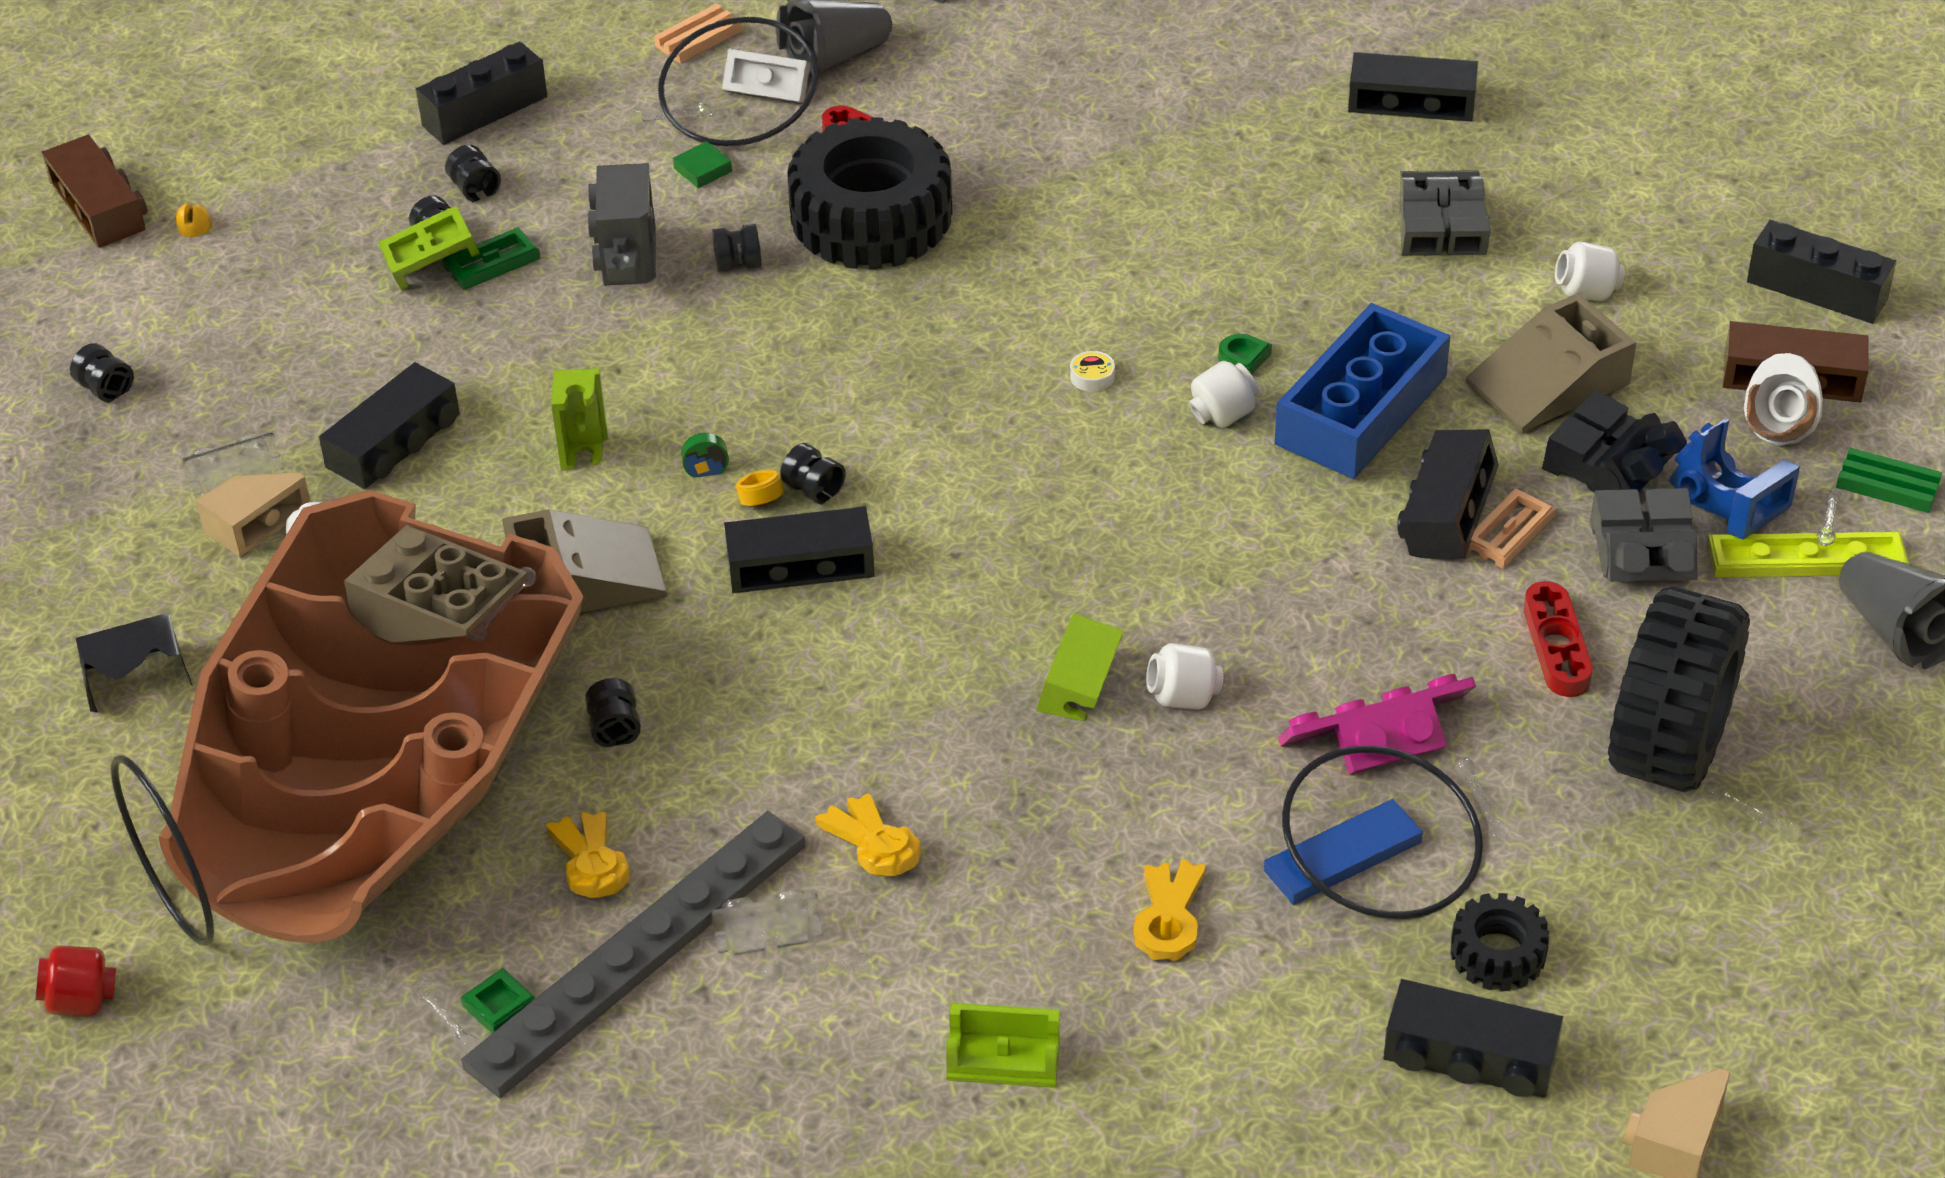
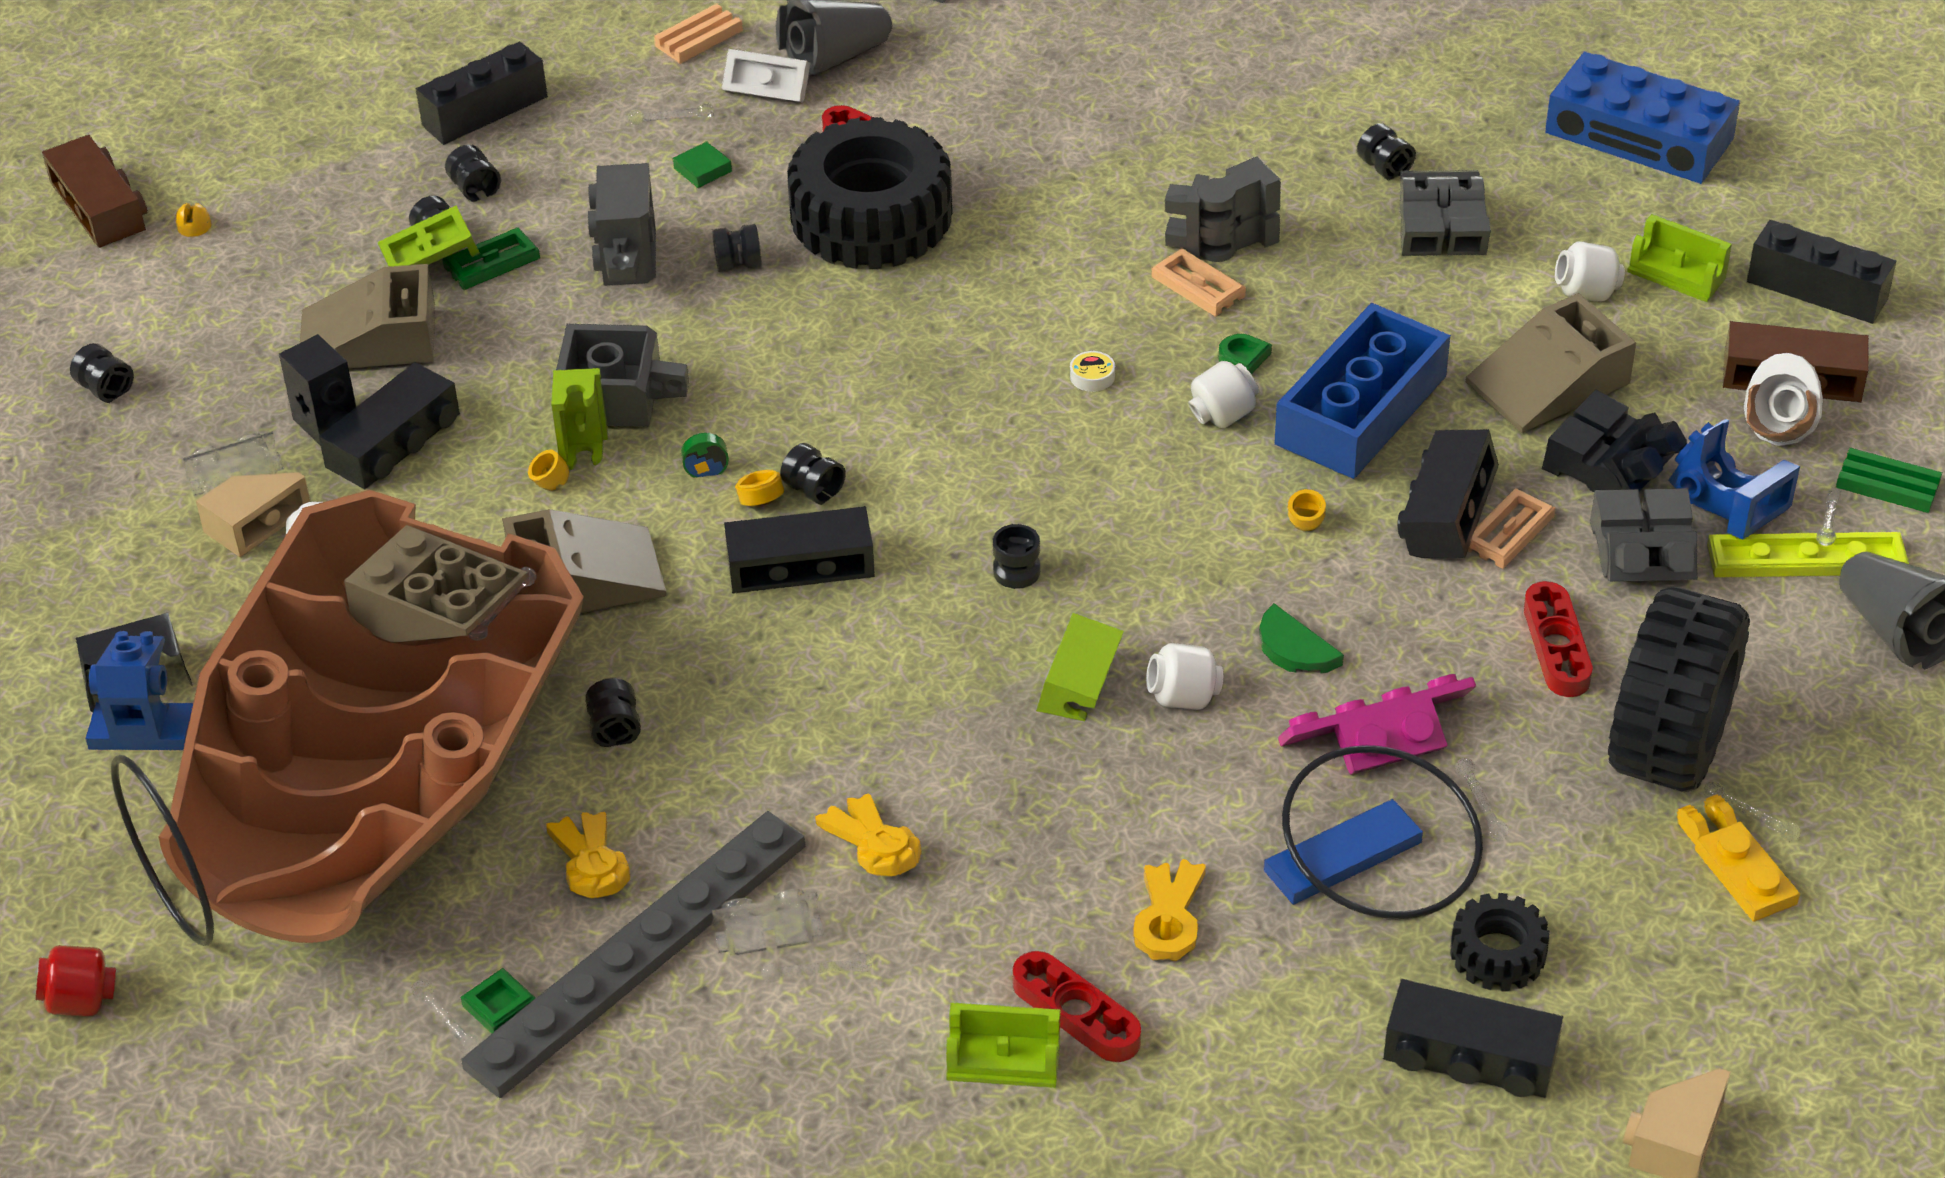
black piece [658,17,819,146] -> none
black brick [1348,52,1478,122] -> none
none -> blue tile [85,631,193,750]
none -> black brick [279,334,356,446]
none -> dark tan slope [300,264,435,368]
none -> yellow hinge [528,449,569,491]
none -> dark grey hinge [556,323,689,427]
none -> black wheel [992,524,1040,589]
none -> red beam [1013,951,1141,1062]
none -> light nougat tile [1152,248,1246,317]
none -> dark grey hips [1165,156,1281,262]
none -> green tile [1259,603,1344,673]
none -> yellow hinge [1288,489,1326,531]
none -> black wheel [1357,123,1416,181]
none -> blue brick [1545,51,1740,184]
none -> lime hinge [1627,214,1732,302]
none -> yellow hinge [1676,794,1800,922]

